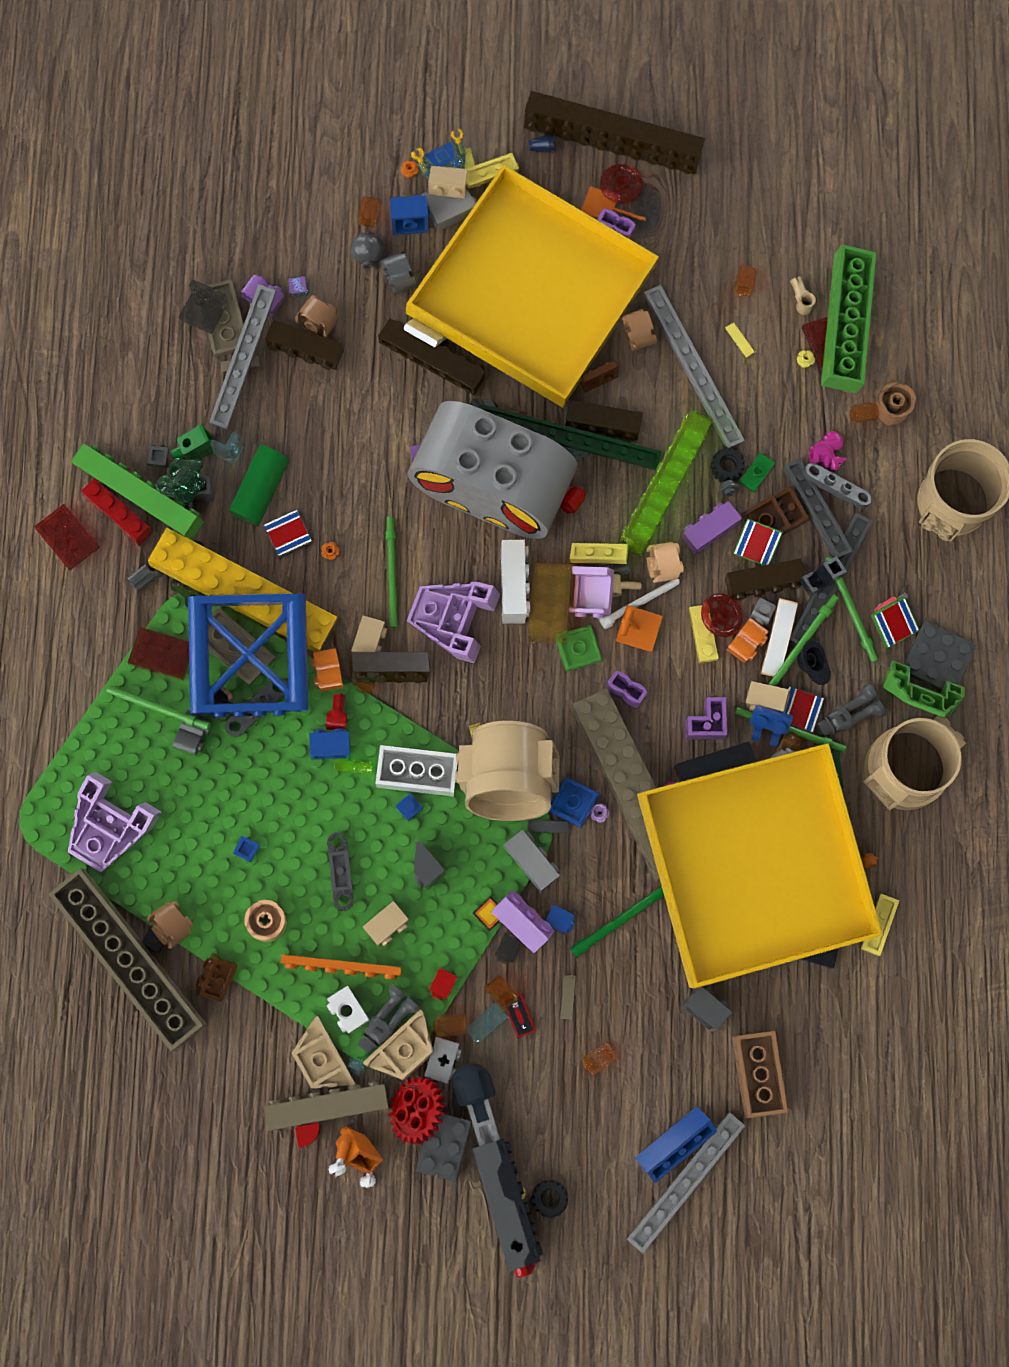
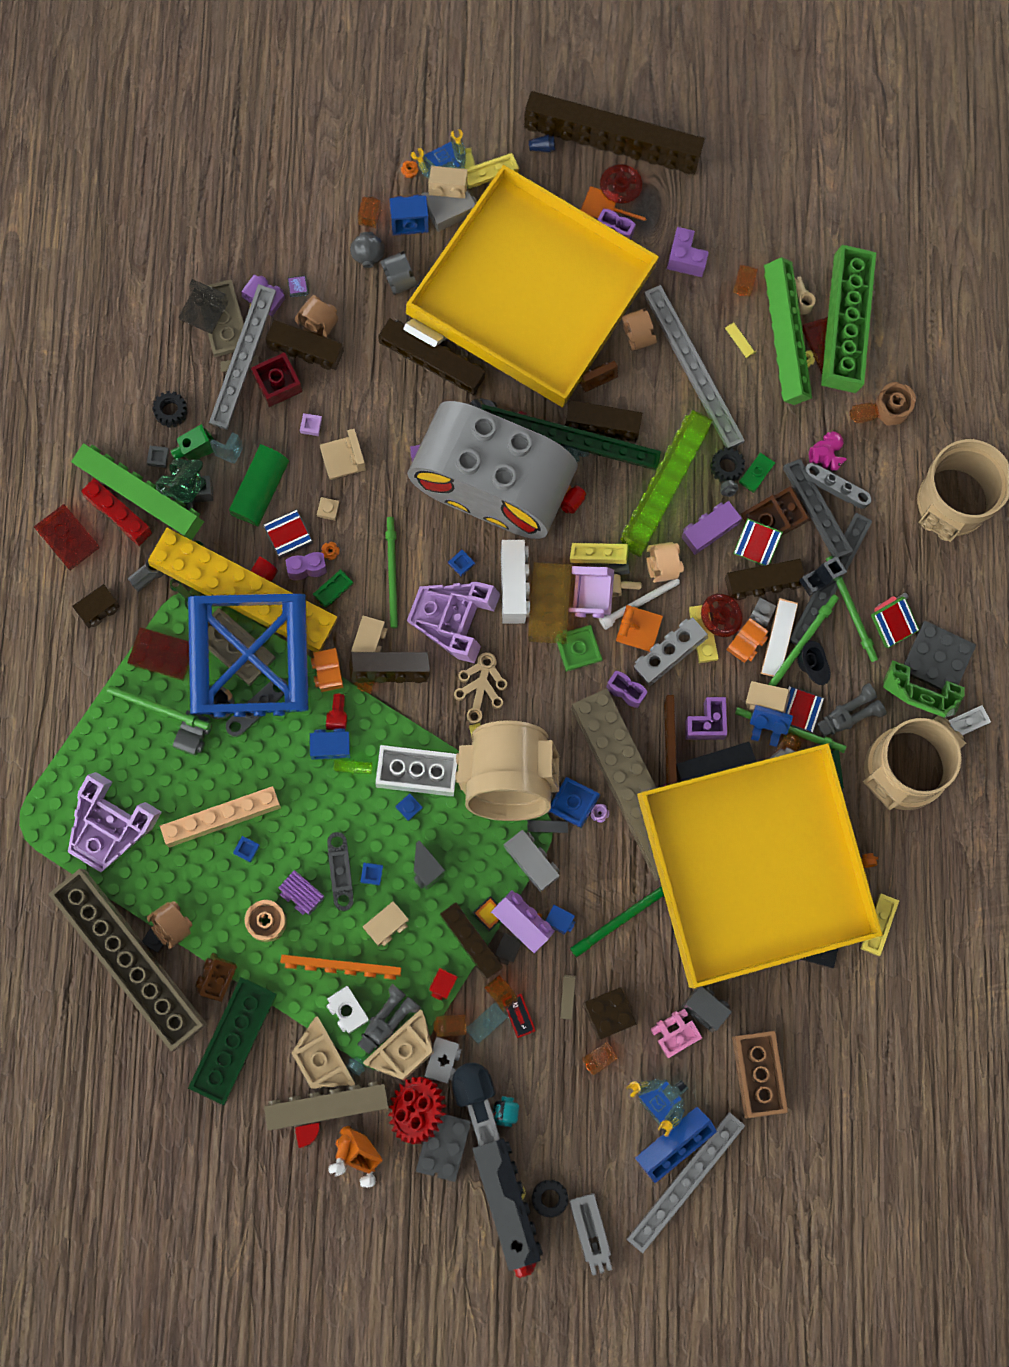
none -> dark brown brick [72,584,120,628]
none -> black tyre [152,391,188,428]
none -> light nougat brick [160,786,281,848]
none -> dark green plate [188,977,277,1106]
none -> red brick [250,556,278,582]
none -> dark red brick [251,352,303,407]
none -> medium lavender brick [279,870,325,915]
none -> medium lavender brick [286,552,327,580]
none -> lavender plate [300,413,322,436]
none -> green plate [313,569,354,609]
none -> tan plate [317,497,340,521]
none -> tan bracket [320,429,365,480]
none -> blue plate [360,863,383,886]
none -> dark brown brick [440,902,503,980]
none -> blue plate [448,550,475,577]
none -> tan plant [454,652,507,724]
none -> teal head [493,1096,520,1127]
none -> light grey hinge [569,1193,612,1276]
none -> dark brown brick [583,987,637,1041]
none -> torso [626,1079,688,1136]
none -> light grey brick [634,617,708,687]
none -> bright pink plate [650,1009,702,1059]
none -> reddish brown tile [664,695,677,786]
none -> medium lavender brick [667,227,709,277]
none -> bright green brick [764,257,812,405]
none -> white plate [949,705,991,736]

